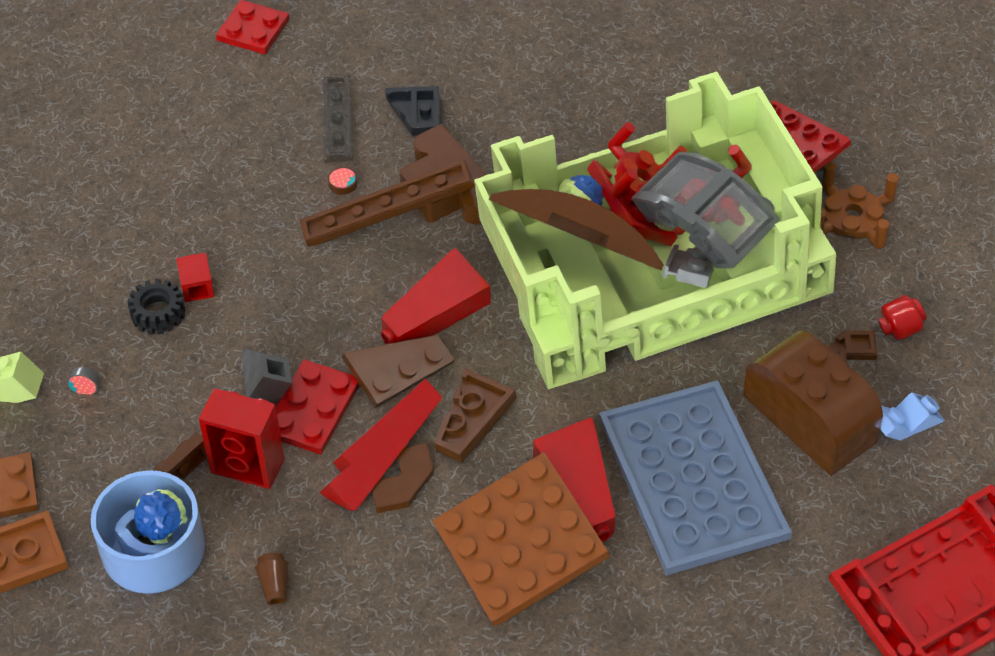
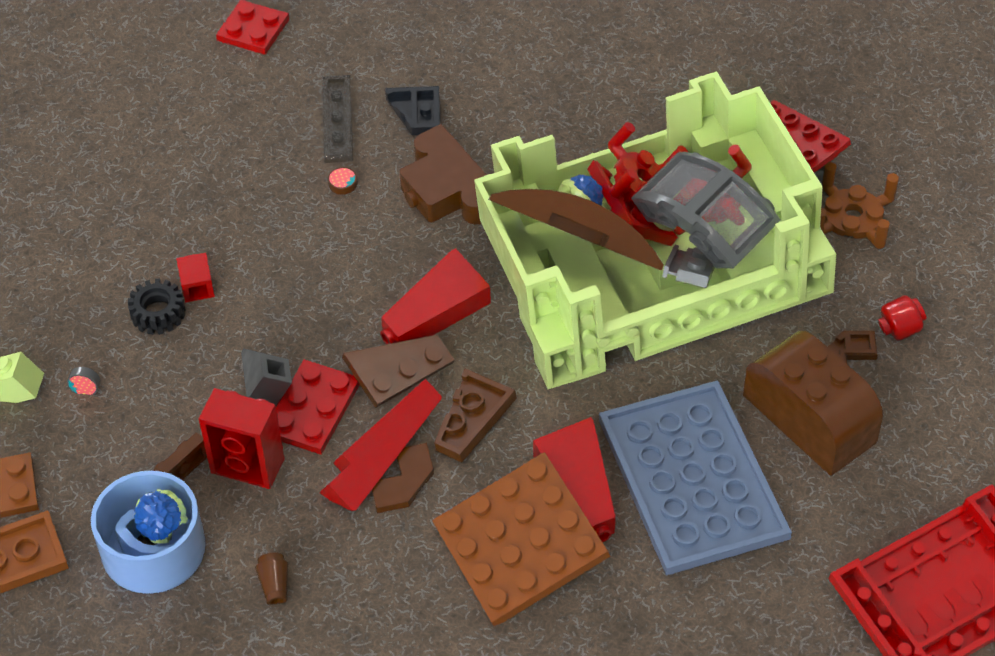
reddish brown tile [300,159,475,247] -> none
light blue slope [880,392,945,440] -> none

